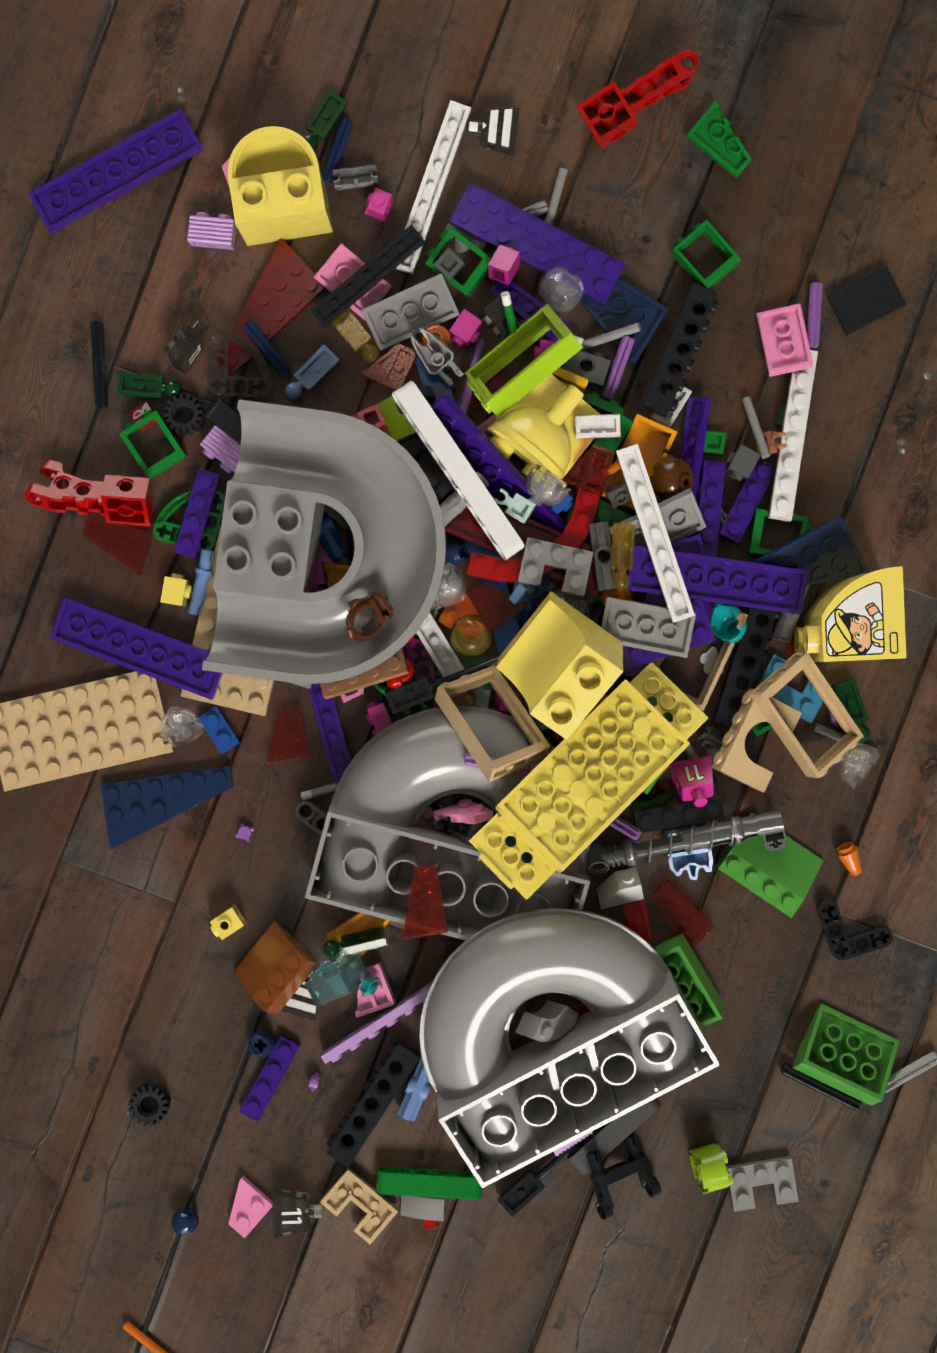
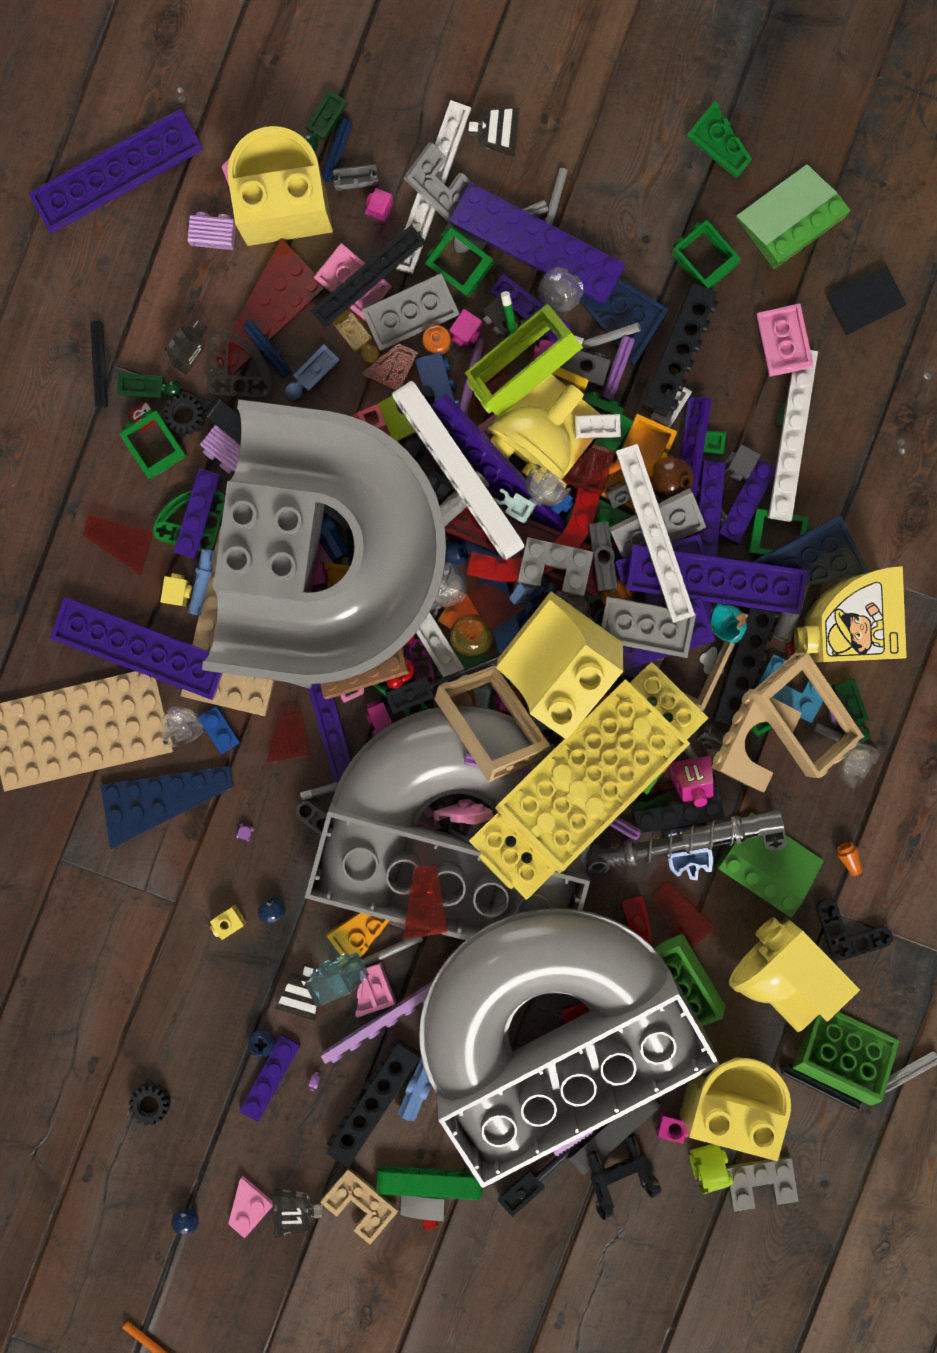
red brick [24,460,154,527] -> none
dark orange slope [234,921,319,1014] -> none
dark green plate [323,926,387,957] -> none
reddish brown piece [345,591,394,641] -> none
teal plate [359,975,380,997] -> none
light grey hinge [411,328,464,386] -> none
dark grey tile [434,248,465,280] -> none
dark pink brick [488,245,520,286] -> none
light grey brick [516,1000,579,1042] -> none
red brick [577,50,699,150] -> none
white slope [596,867,644,909] -> none
clear yellow plate [611,523,635,590] -> none
light grey bar [742,397,770,459] -> none
nougat plate [756,431,787,456] -> none
medium lavender axle [807,282,823,348] -> none
none -> dark blue piece [258,897,285,925]
none -> light grey piece [361,933,423,967]
none -> light grey plate [403,143,472,223]
none -> dark pink brick [655,1110,689,1144]
none -> light yellow piece [679,1057,791,1161]
none -> light yellow piece [729,917,860,1032]
none -> bright green slope [736,164,850,269]

